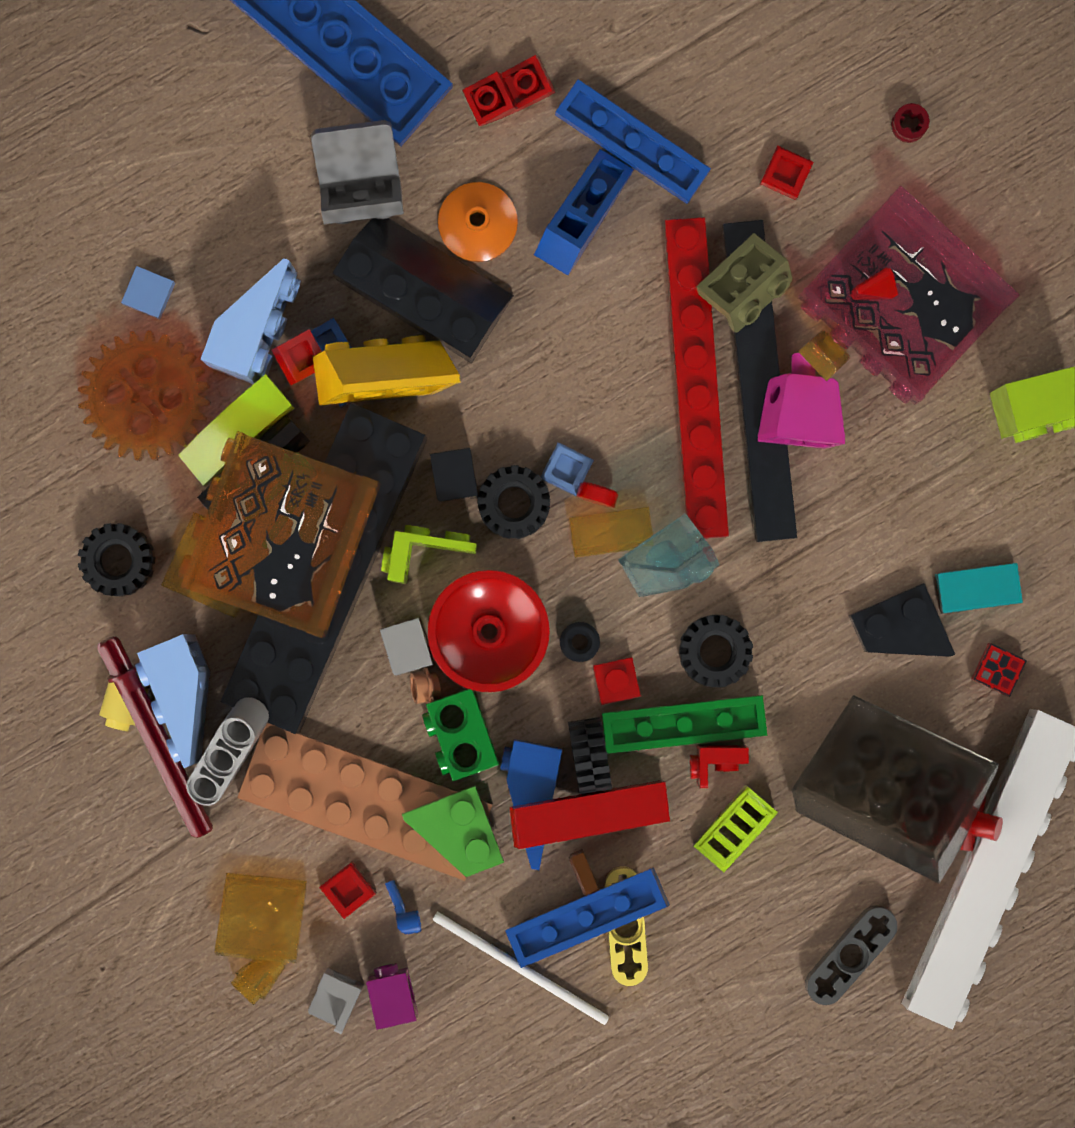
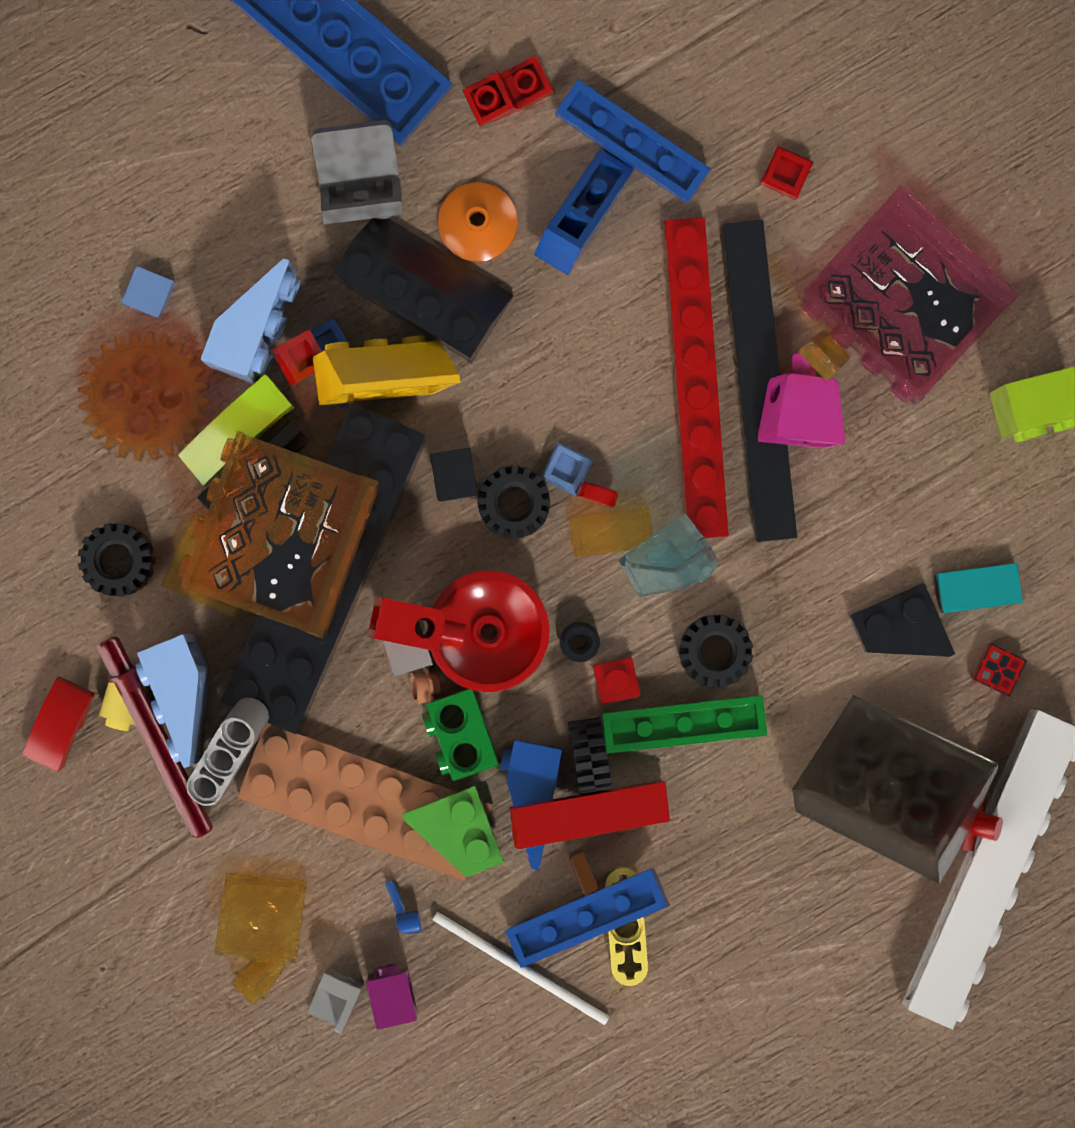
red tile [319,862,376,919] -> none
lime bracket [381,525,477,584] -> none
red bracket [690,745,749,788] -> none
lime slope [693,785,778,872] -> none
olive bracket [696,233,793,333] -> none
dark grey beam [805,906,897,1005] -> none
red slope [850,267,899,300] -> none
dark red bush [891,103,930,143] -> none
none -> red slope [22,676,95,772]
none -> red torso [367,597,466,652]

